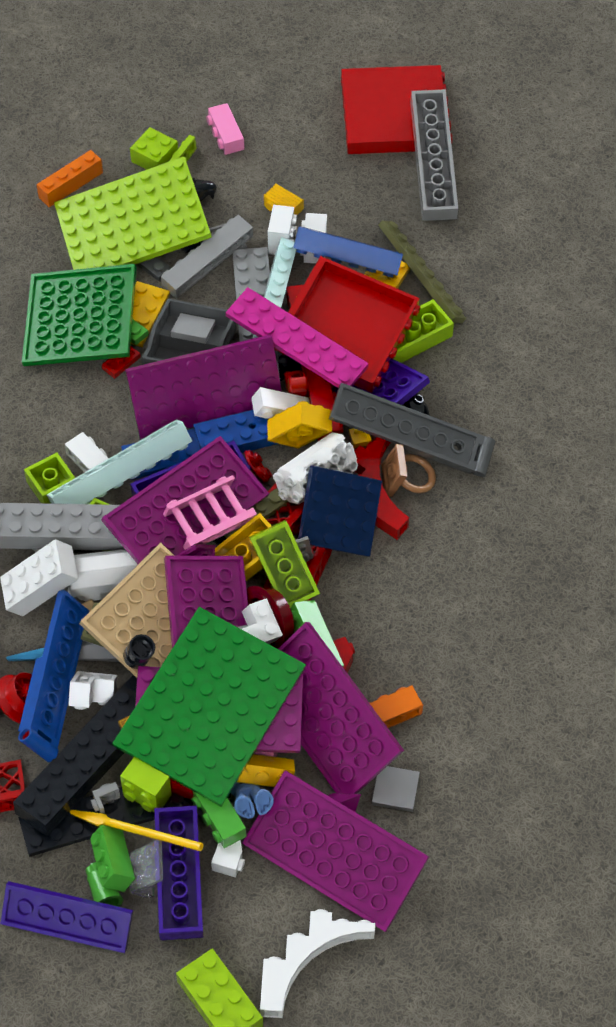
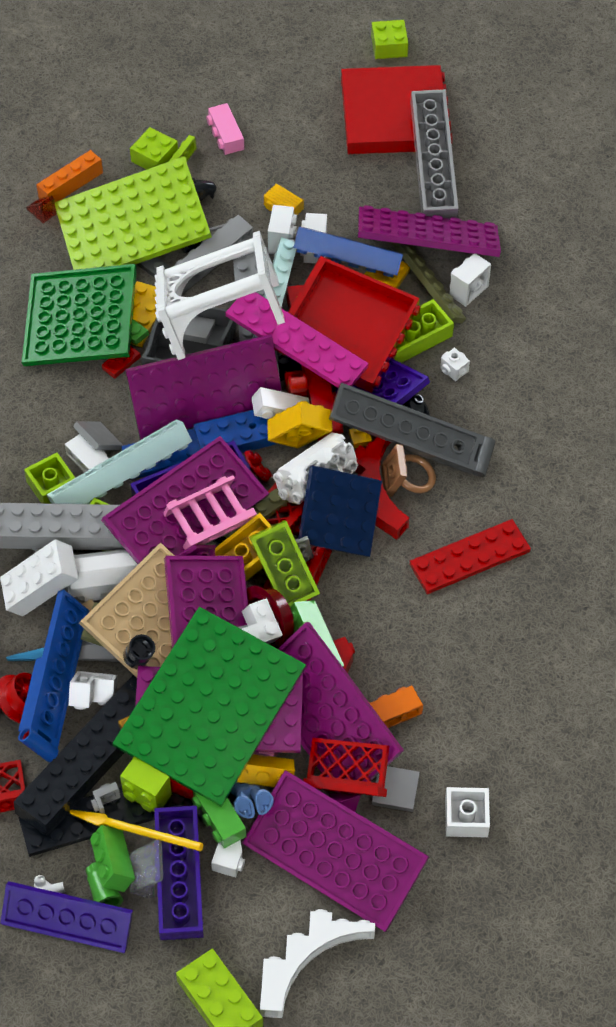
none -> clear red slope [26,196,56,223]
none -> white arm [34,875,65,893]
none -> light grey tile [73,421,123,450]
none -> white arch [154,231,285,360]
none -> red fence [303,738,390,797]
none -> magenta plate [358,205,501,257]
none -> lime brick [371,20,408,59]
none -> red plate [409,519,531,594]
none -> white brick [440,348,470,381]
none -> white brick [445,787,490,837]
none -> white brick [449,254,491,307]

